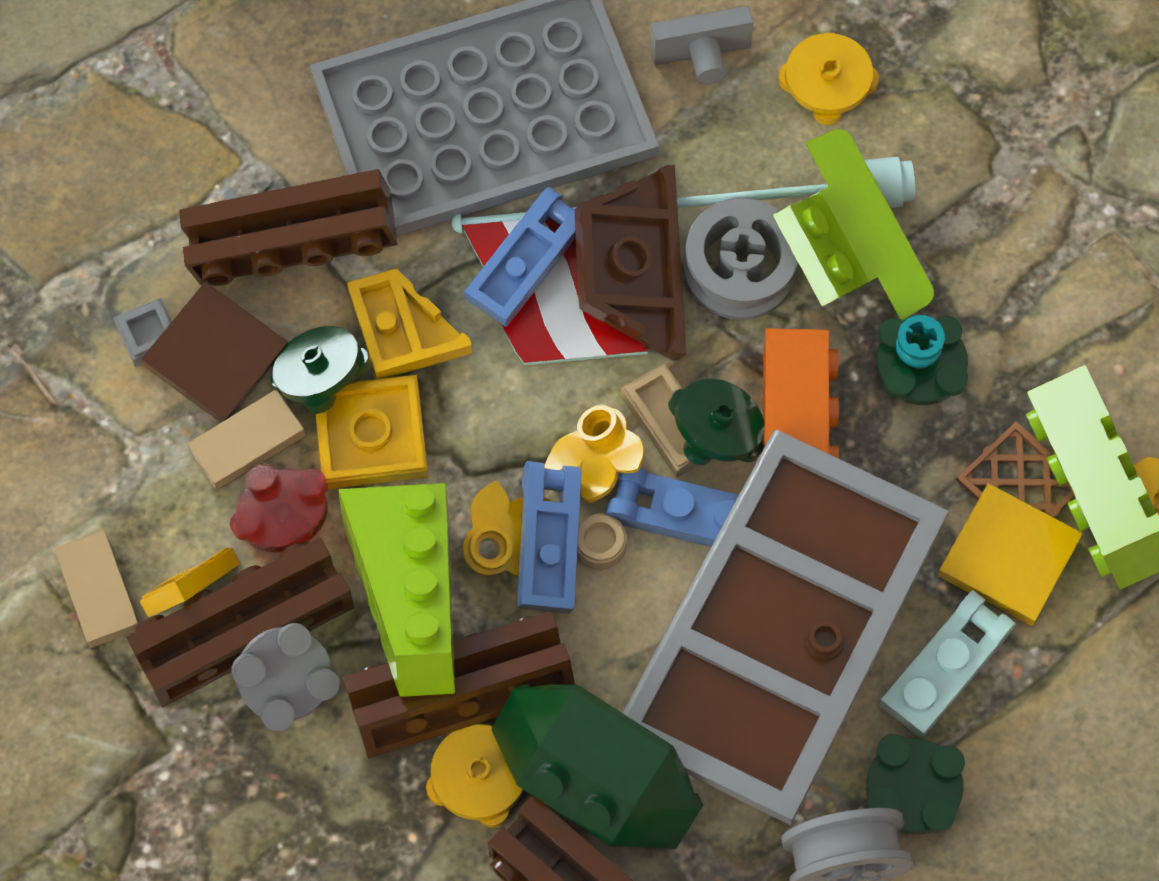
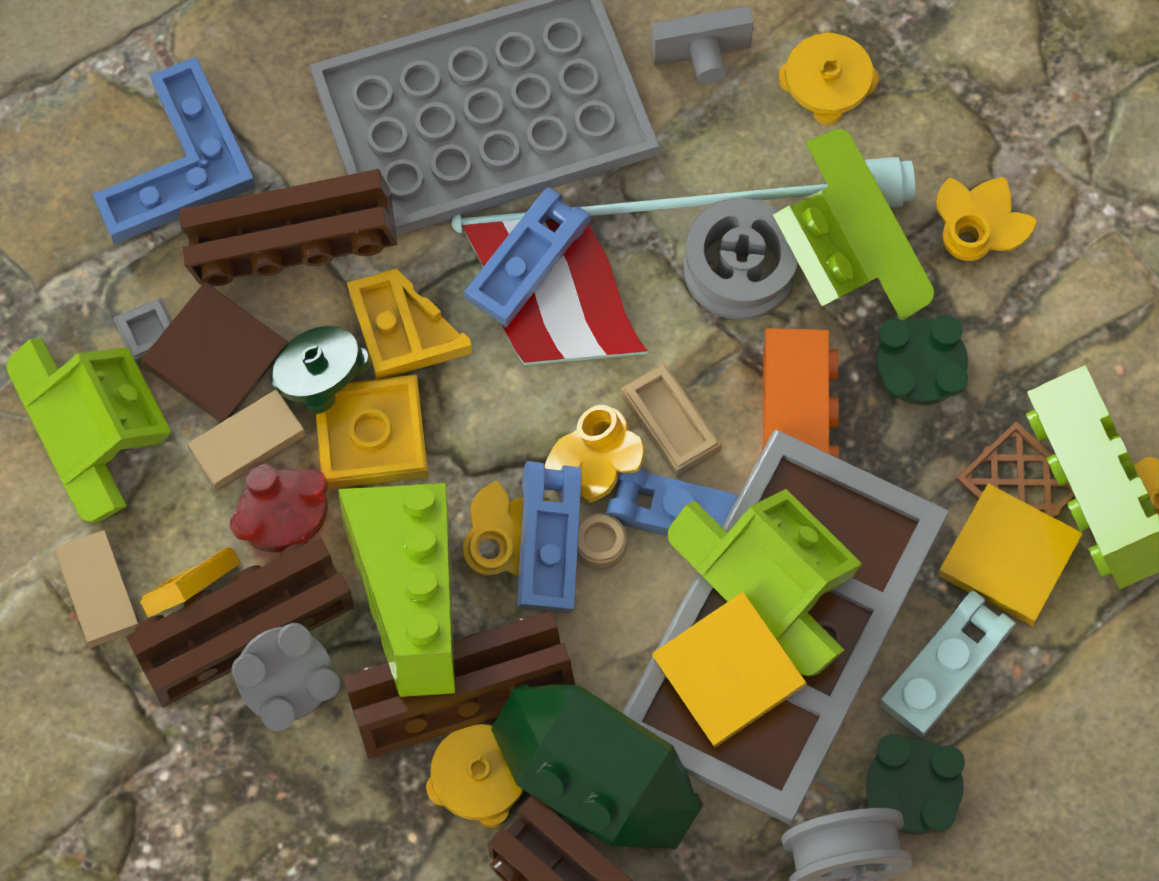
reddish brown wing [574,165,686,360] -> none
dark green piece [668,379,764,465] -> none
teal bush [895,315,945,368] -> none
none -> lime plate [7,338,171,523]
none -> medium blue plate [93,57,255,244]
none -> yellow tile [651,592,807,748]
none -> lime plate [668,489,862,676]
none -> yellow plate [936,177,1037,261]

